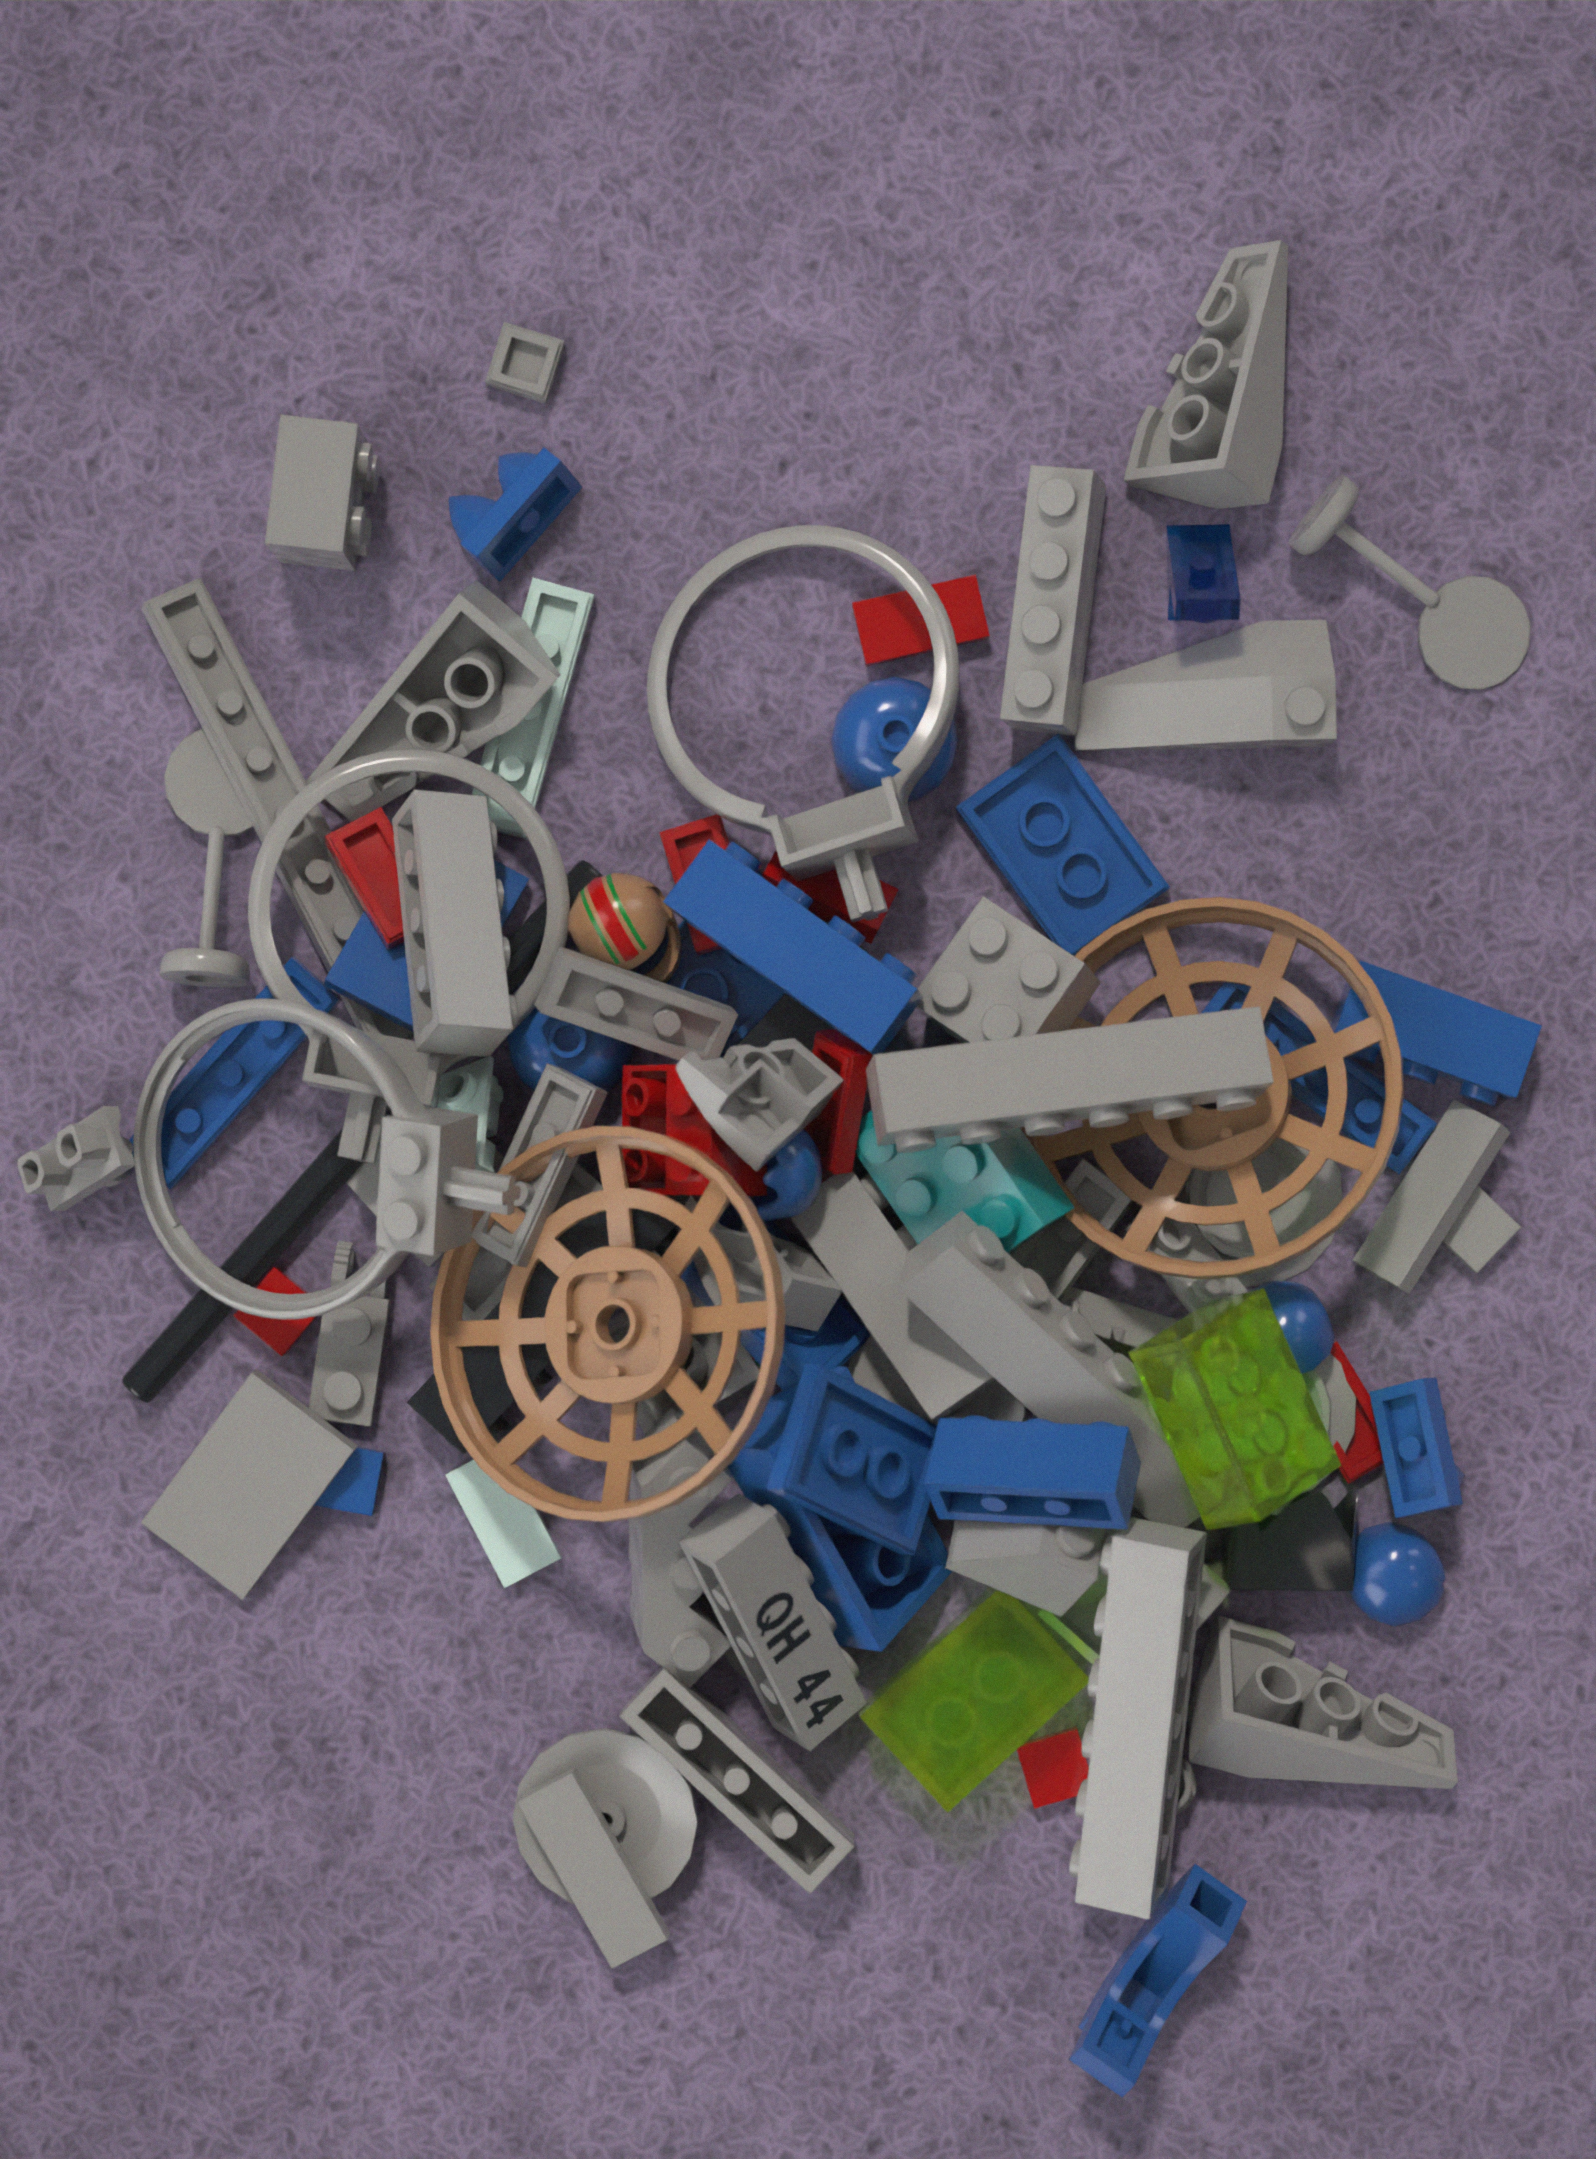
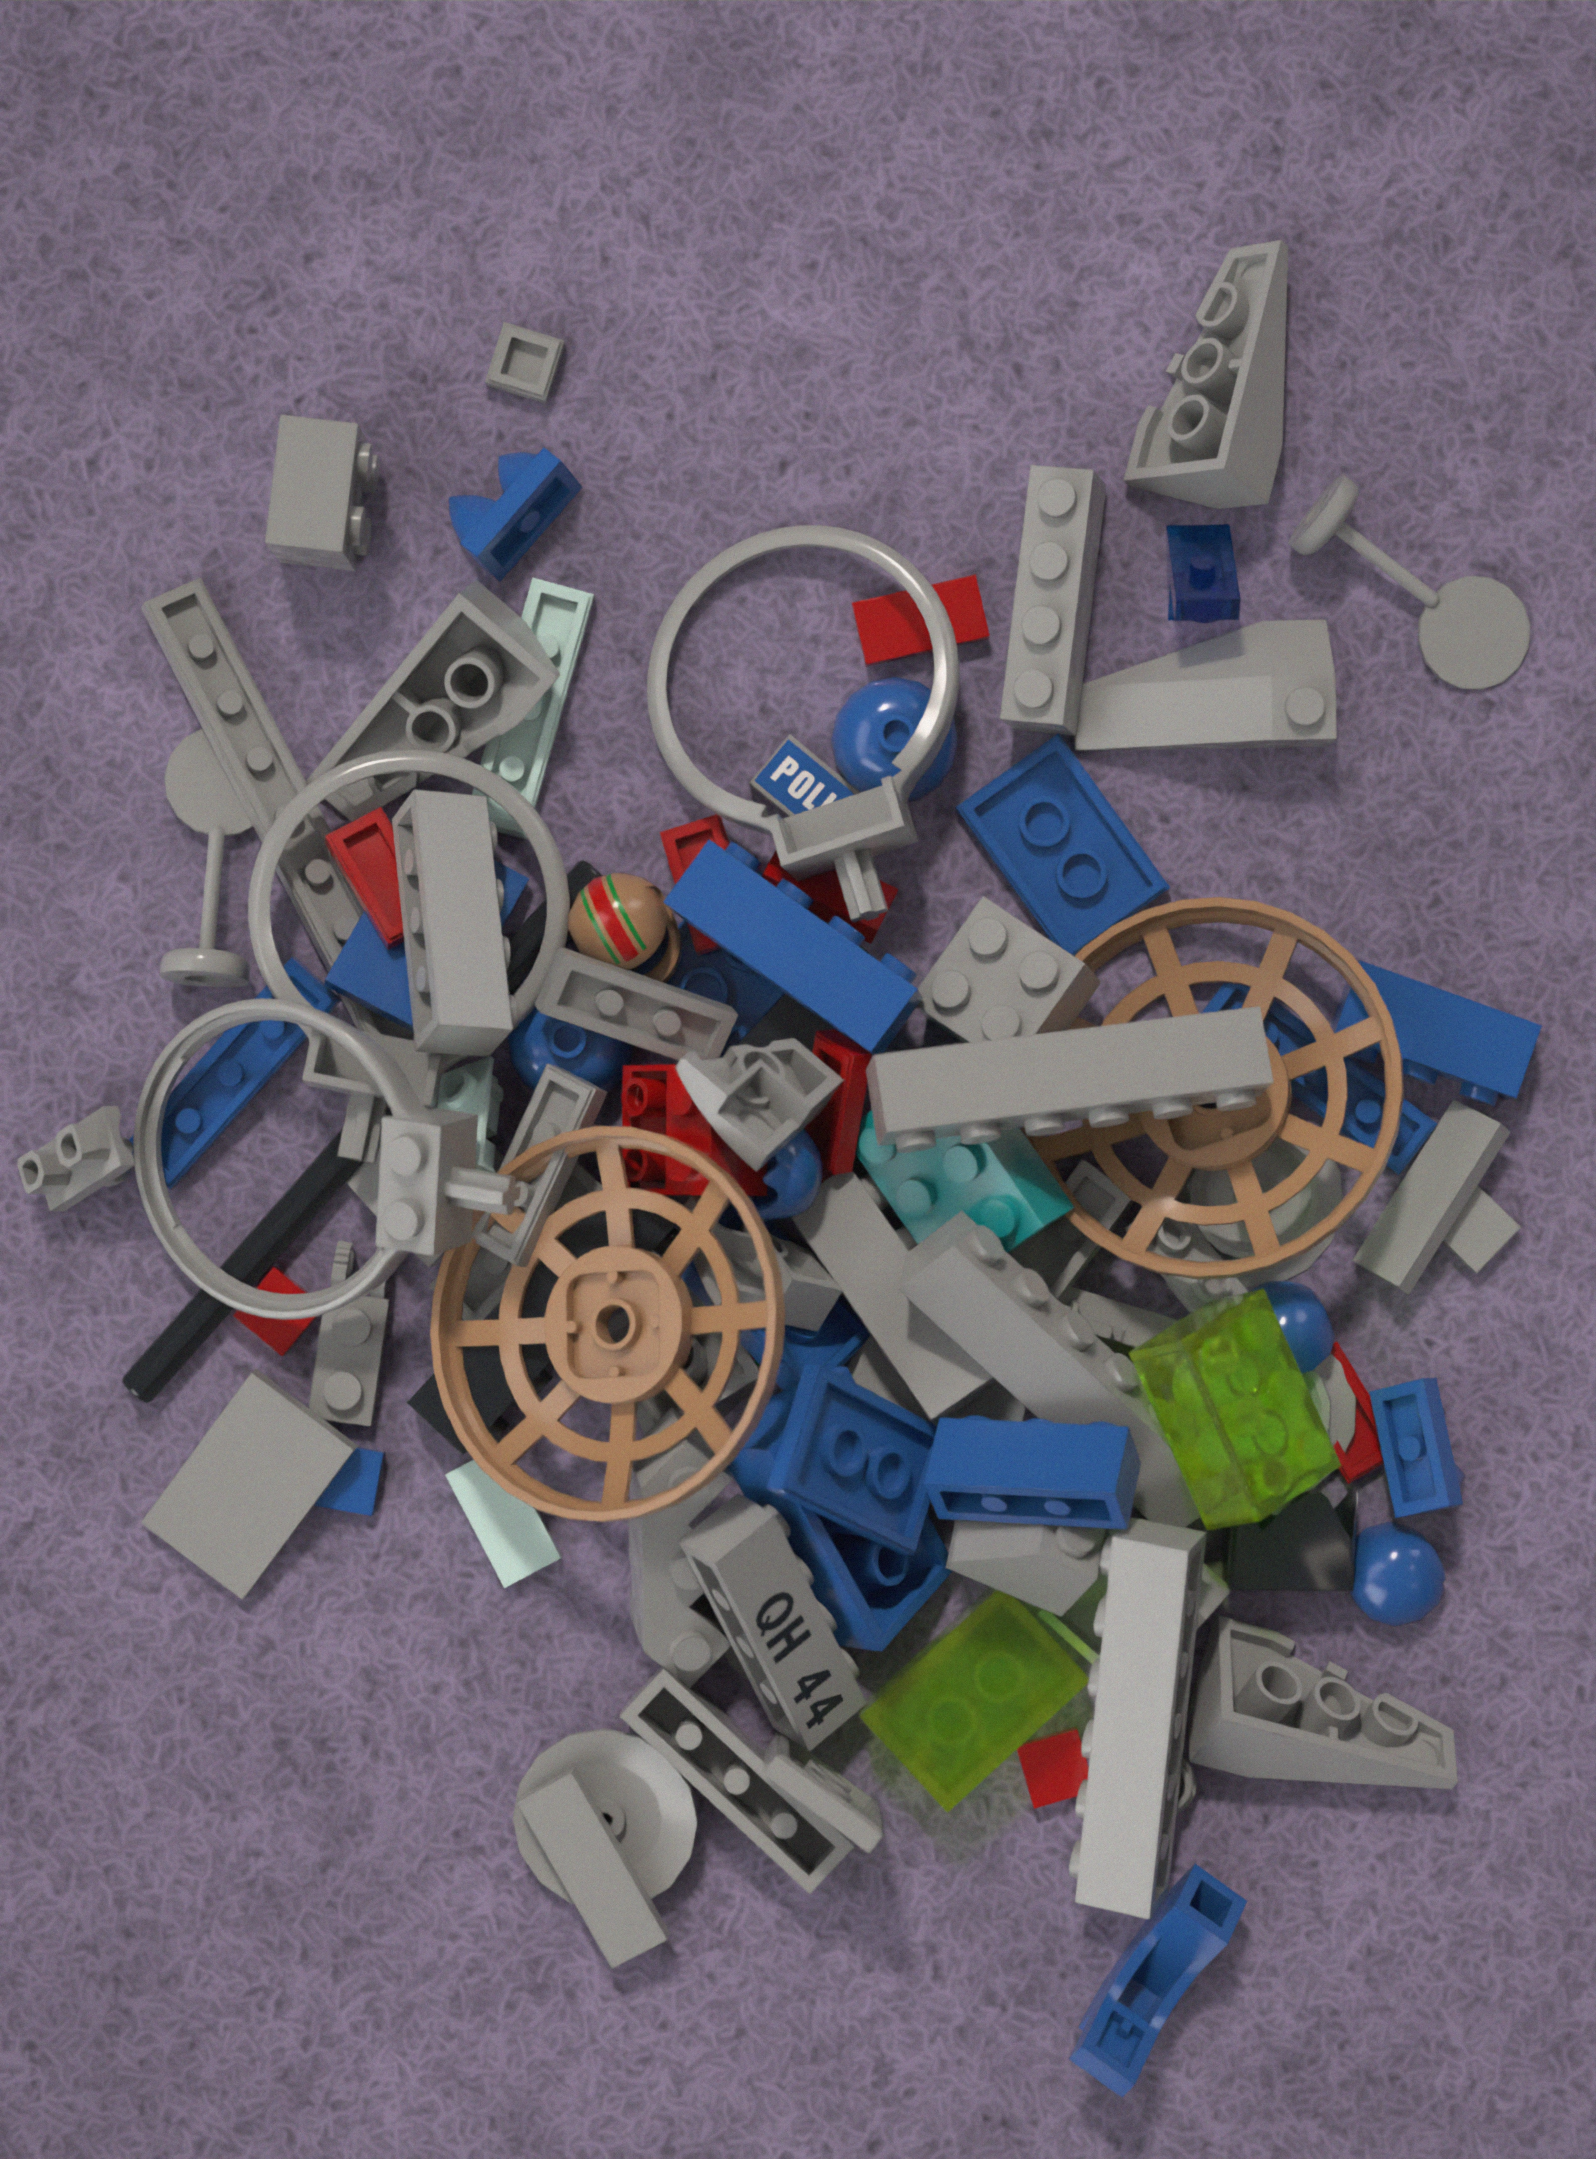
none -> tile [749,734,860,817]
none -> light grey tile [763,1731,883,1854]

